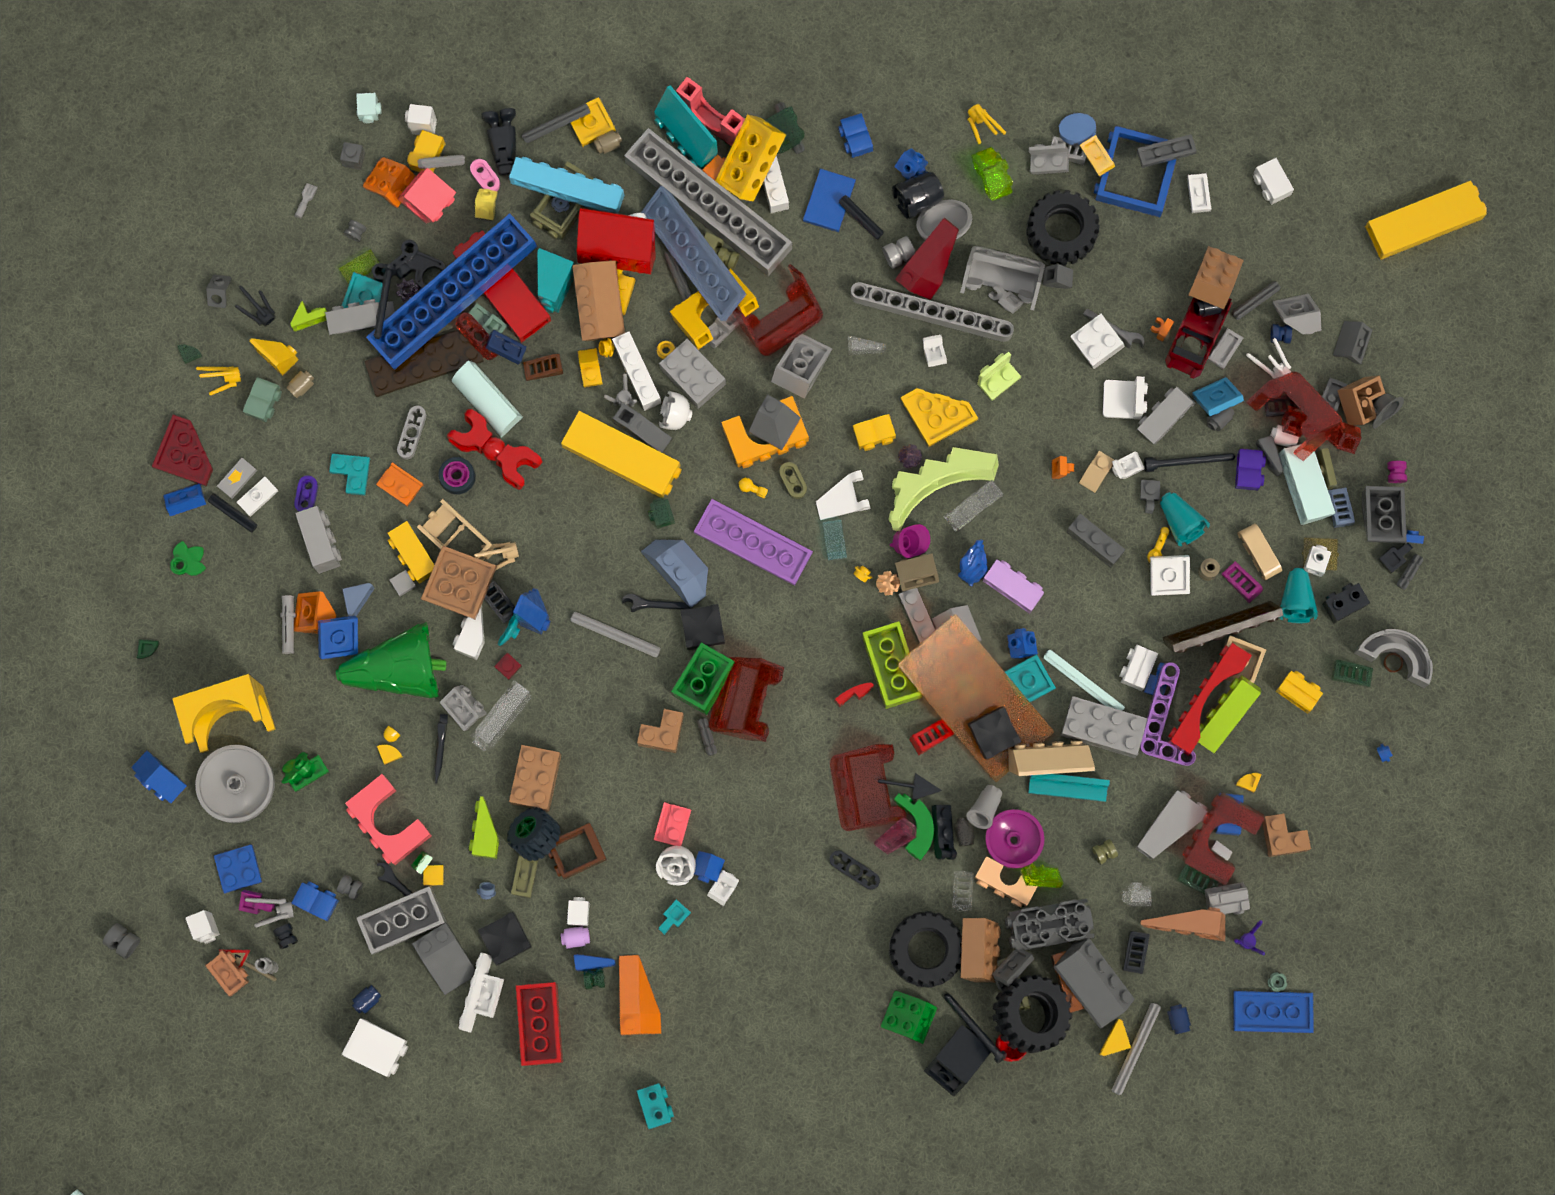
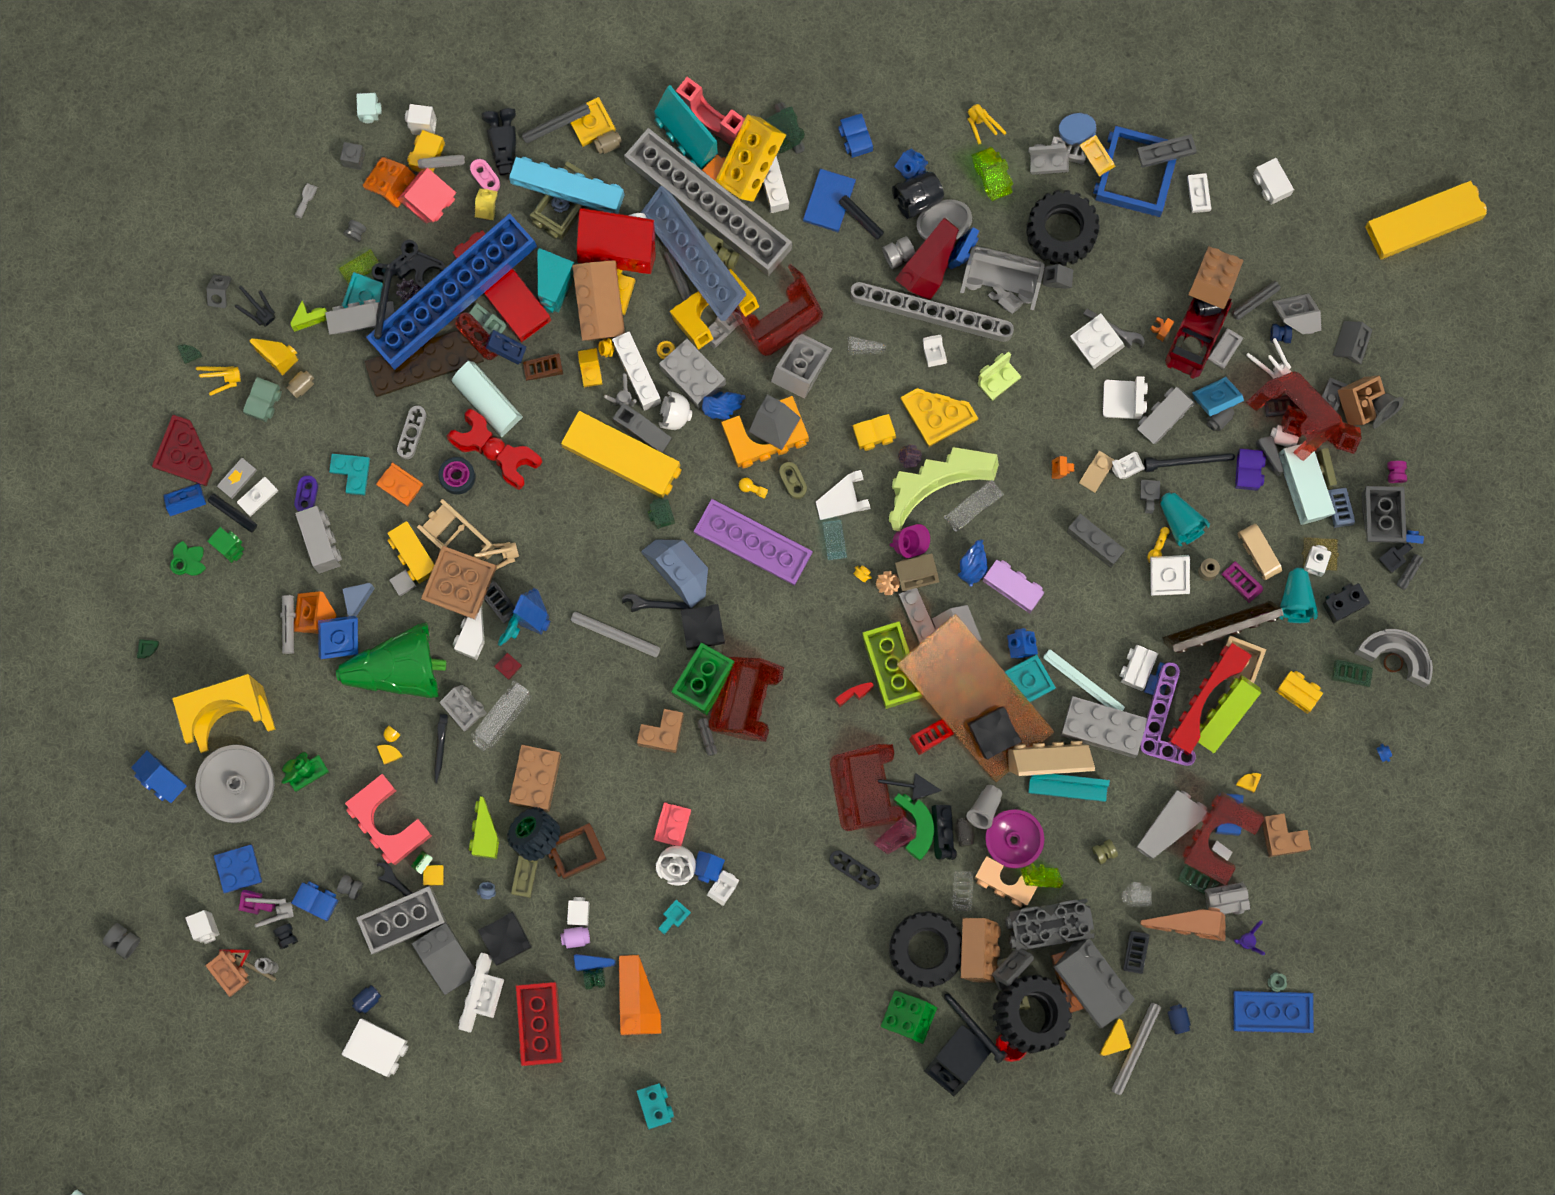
none -> green brick [207,527,244,563]
none -> blue hair [702,391,746,420]
none -> blue plate [948,227,979,269]

